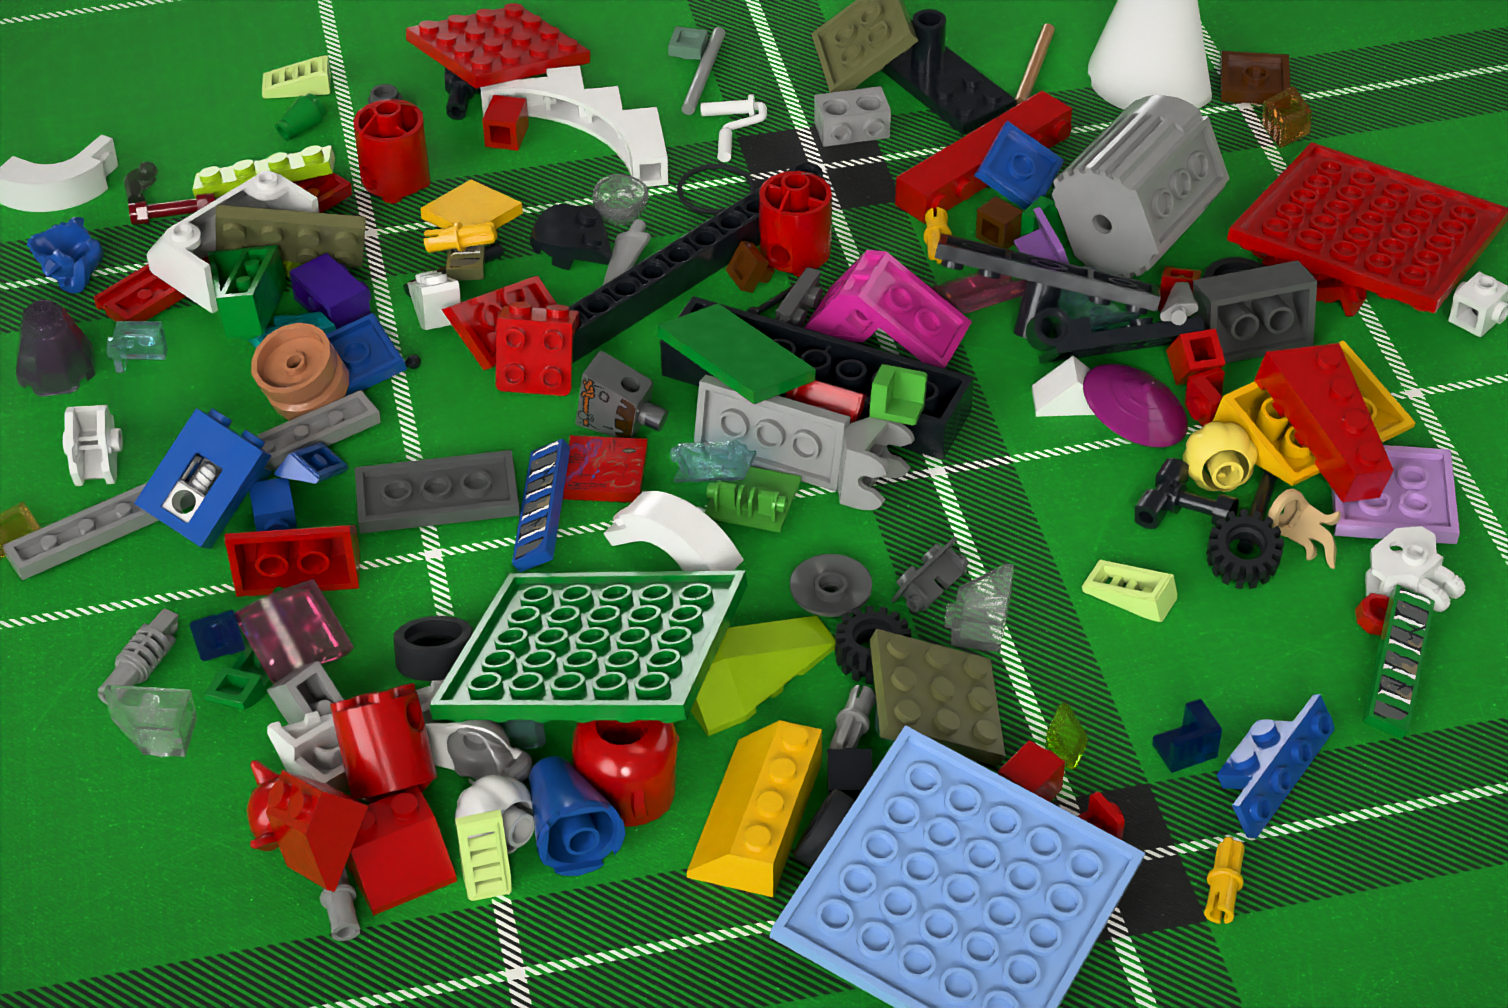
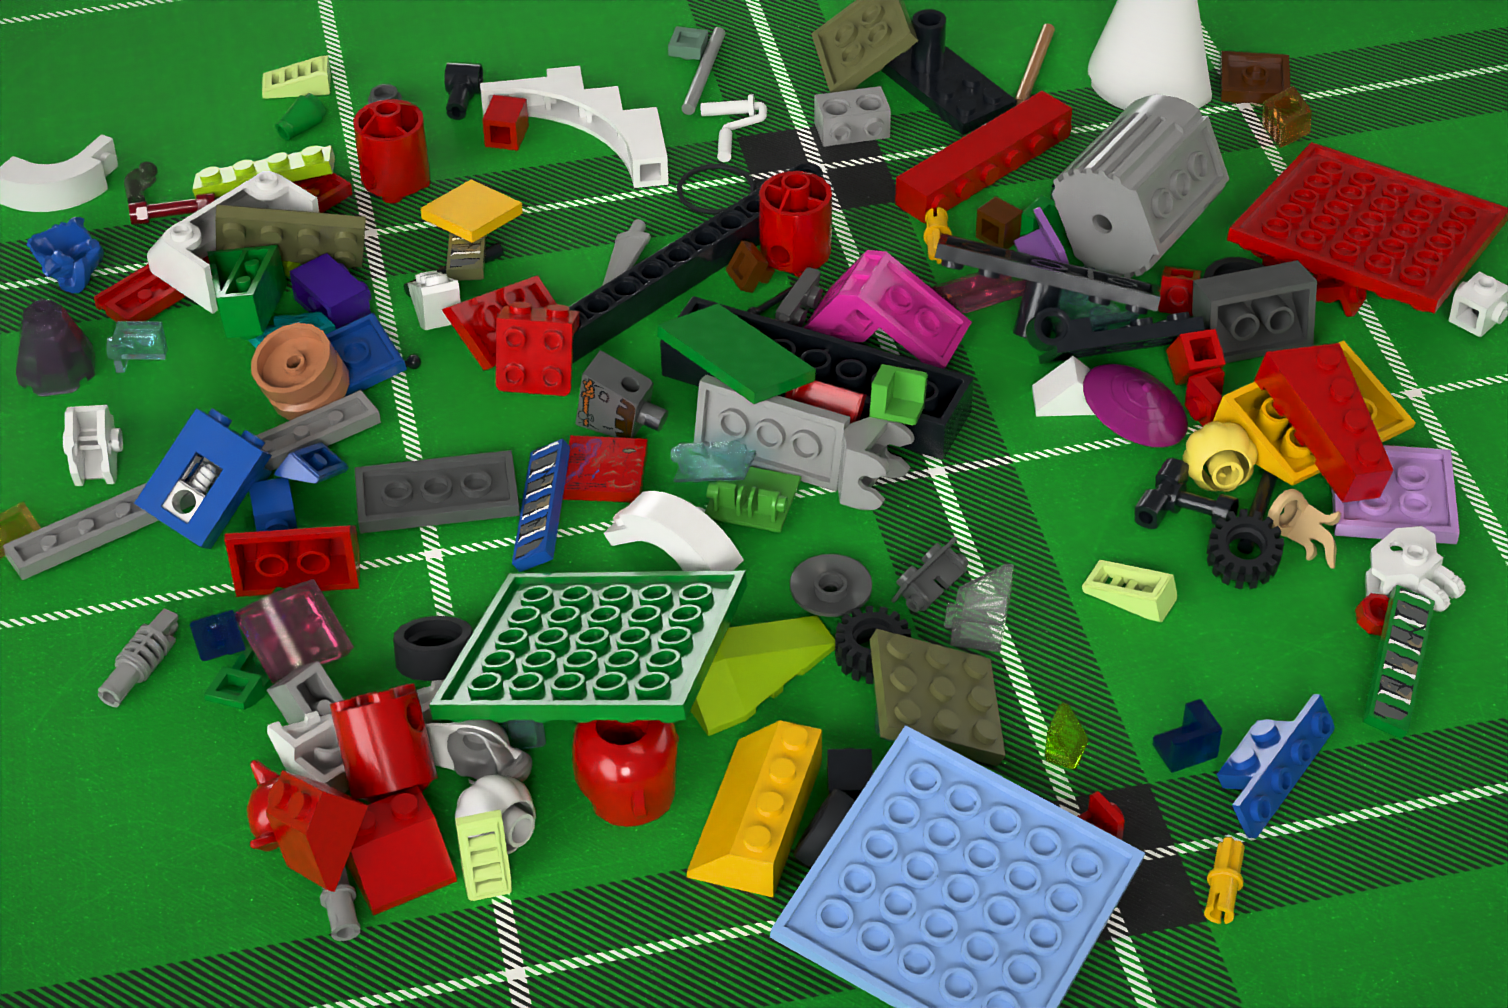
clear slope [104,685,197,757] -> none
red plate [406,3,590,88] -> none
yellow axle [424,222,498,253] -> none
blue cone [529,756,625,876] -> none
black slope [530,204,612,271] -> none
clear piece [592,174,649,225] -> none
light grey axle [830,685,876,749] -> none
blue plate [974,121,1065,210] -> none
red brick [998,740,1065,802] -> none
light grey bar [1160,282,1199,325] -> none

